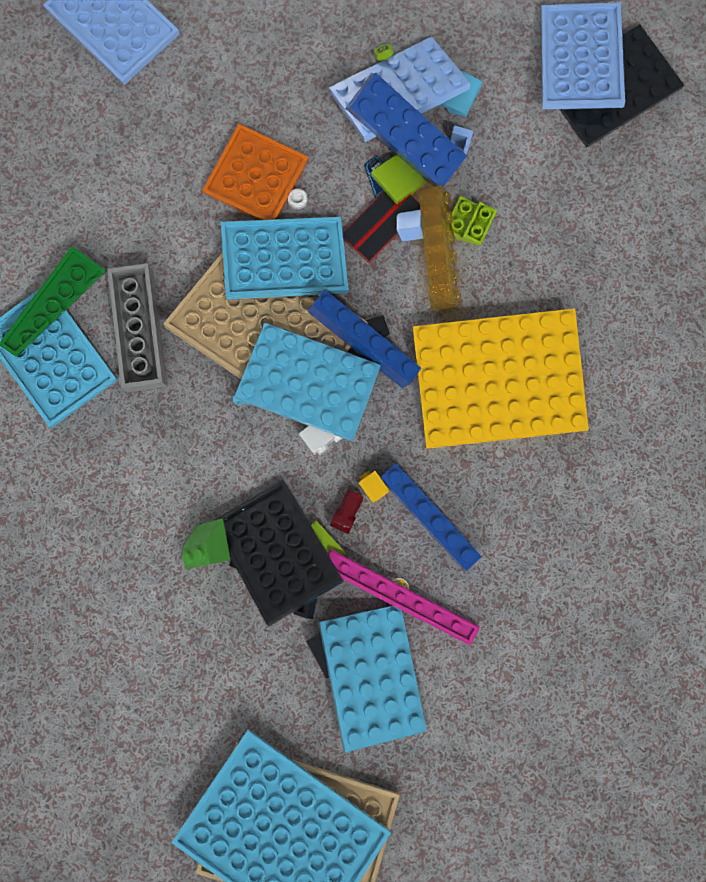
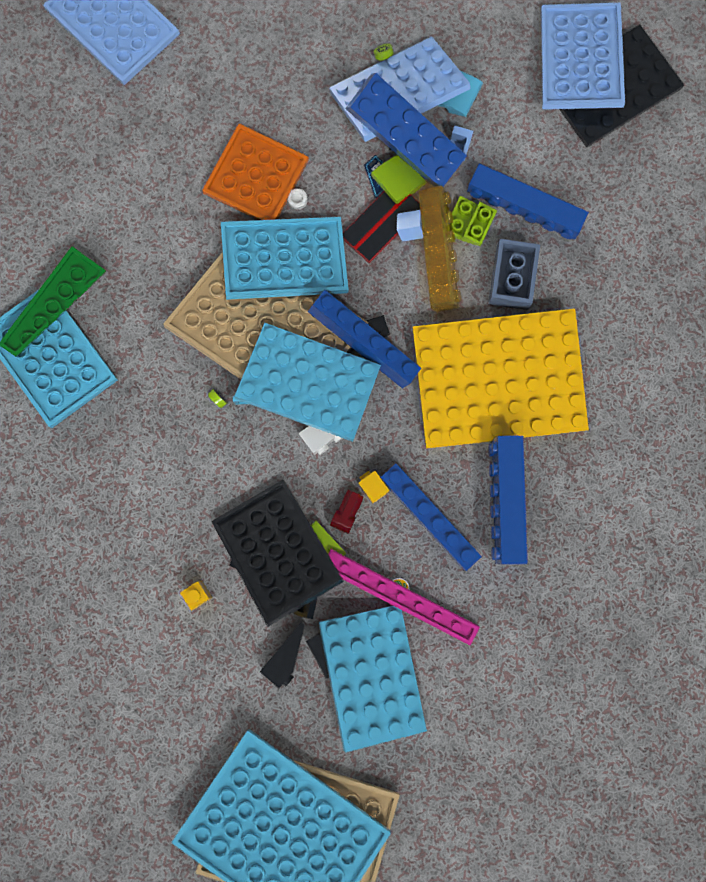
light grey brick [107,263,167,393] -> none
bright green slope [182,519,230,570] -> none
none -> yellow brick [180,580,213,611]
none -> lime tile [208,389,227,408]
none -> black slope [260,621,306,688]
none -> blue brick [467,163,589,240]
none -> sand blue brick [488,239,540,310]
none -> blue brick [488,436,528,564]

